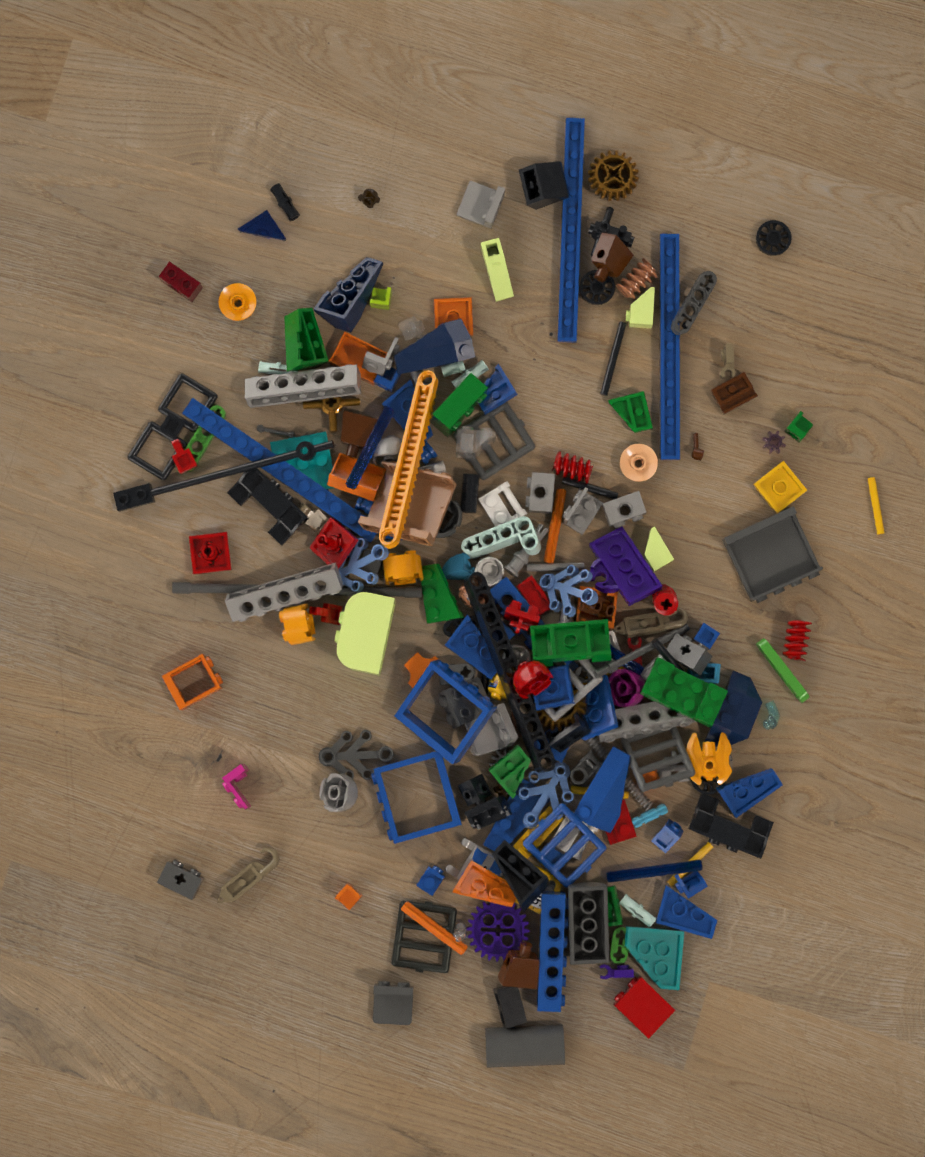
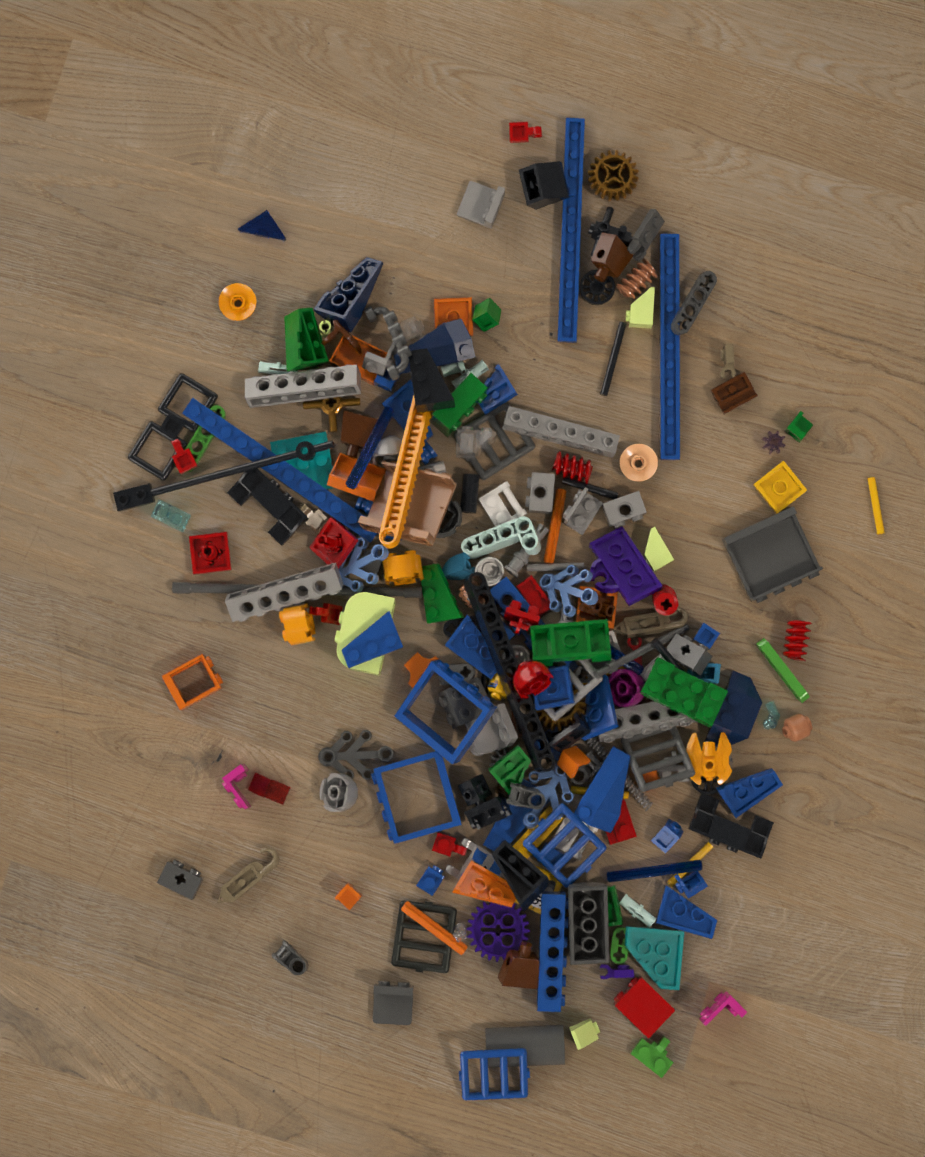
dark red brick [158,261,203,303] -> none
dark grey hinge [257,425,296,438] -> none
black pin [270,183,300,222] -> none
dark brown plate [358,189,380,208] -> none
lime panel [370,287,392,310] -> none
yellowish green slope [481,238,514,302] -> none
black hinge [493,986,527,1028] -> none
green wing [608,391,653,433] -> none
medium azure axle [631,804,668,828] -> none
reddish brown hand [692,433,704,461] -> none
black wheel [756,220,792,256] -> none
none -> clear light blue slope [151,499,191,532]
none -> clear red slope [248,772,291,805]
none -> dark grey piece [271,940,308,975]
none -> yellowish green pin [319,320,334,338]
none -> reddish brown piece [321,320,361,354]
none -> blue wing [342,611,403,668]
none -> dark grey bar [364,306,412,381]
none -> black wedge [409,348,455,413]
none -> red plate [432,832,467,857]
none -> blue bar [459,1048,530,1100]
none -> green panel [472,298,502,332]
none -> light grey brick [502,406,620,458]
none -> dark grey piece [506,783,545,810]
none -> red plate [509,122,542,143]
none -> orange panel [557,746,590,778]
none -> yellowish green slope [569,1018,601,1050]
none -> dark grey hinge [627,209,665,261]
none -> bright green hinge [631,1035,674,1078]
none -> dark pink bracket [699,991,747,1026]
none -> nougat head [782,714,812,742]

